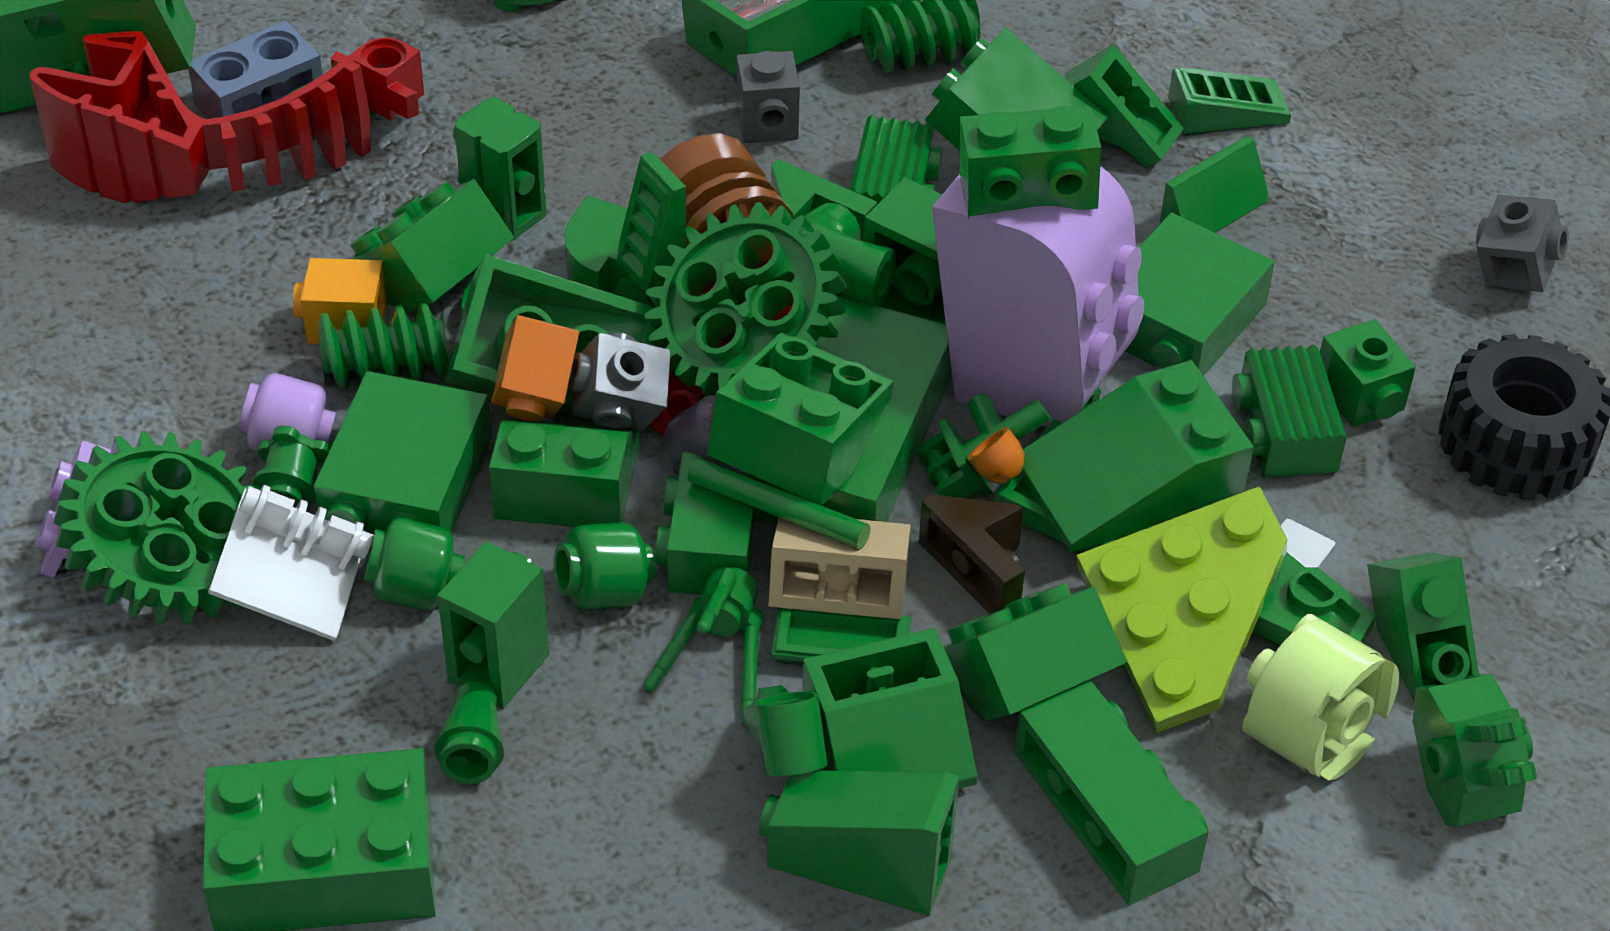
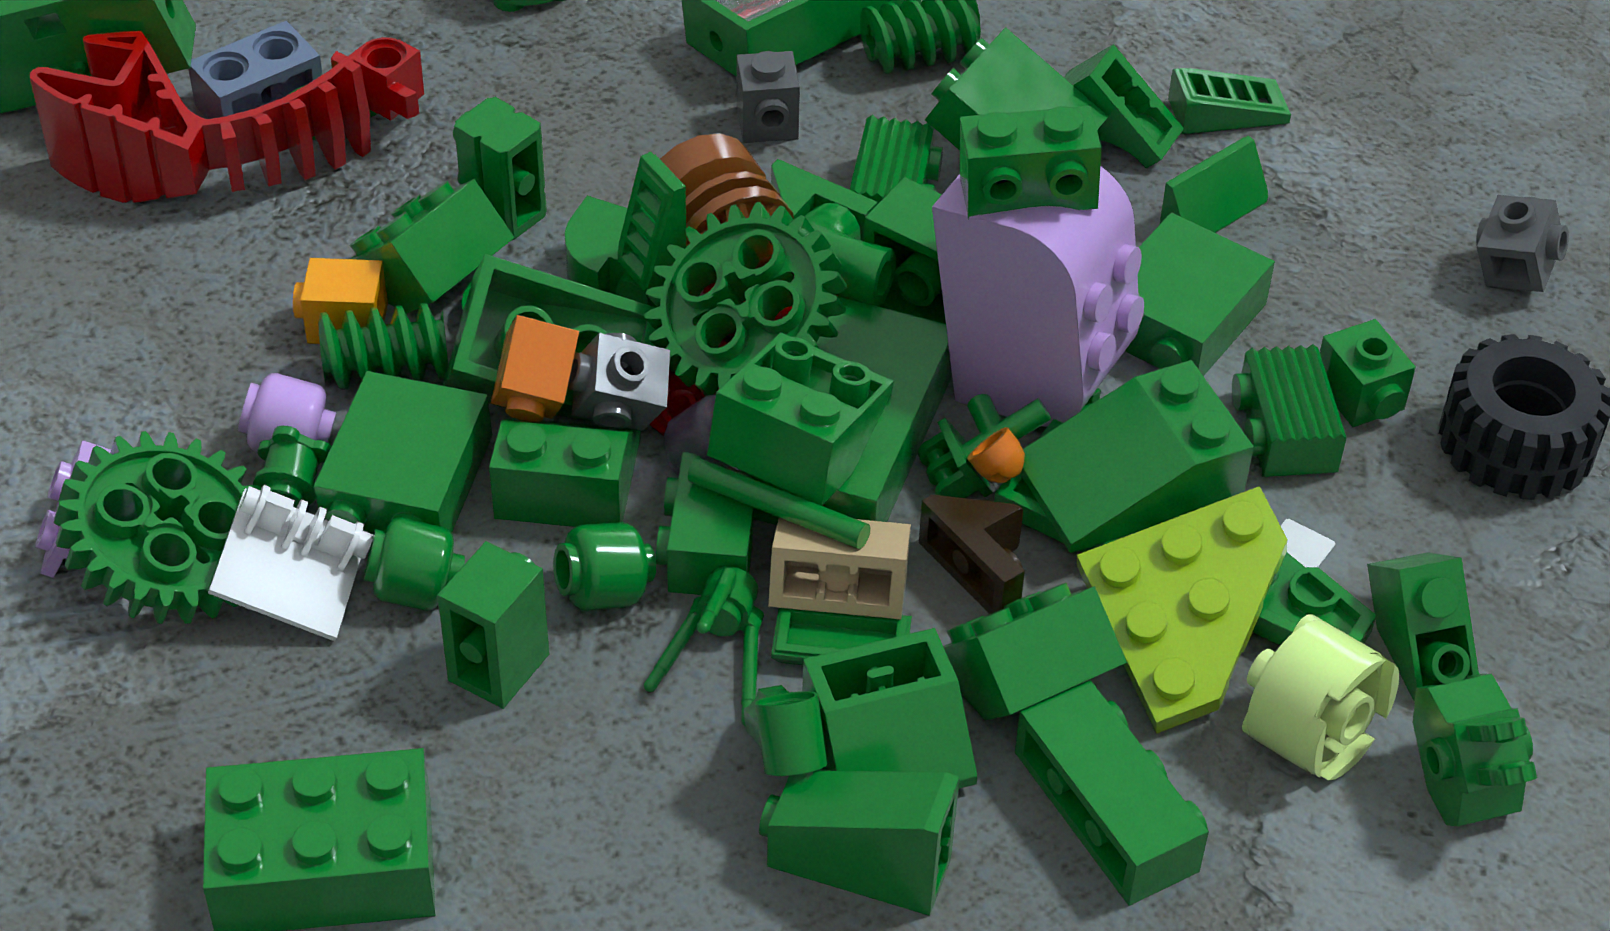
green cone [434,681,504,784] -> none

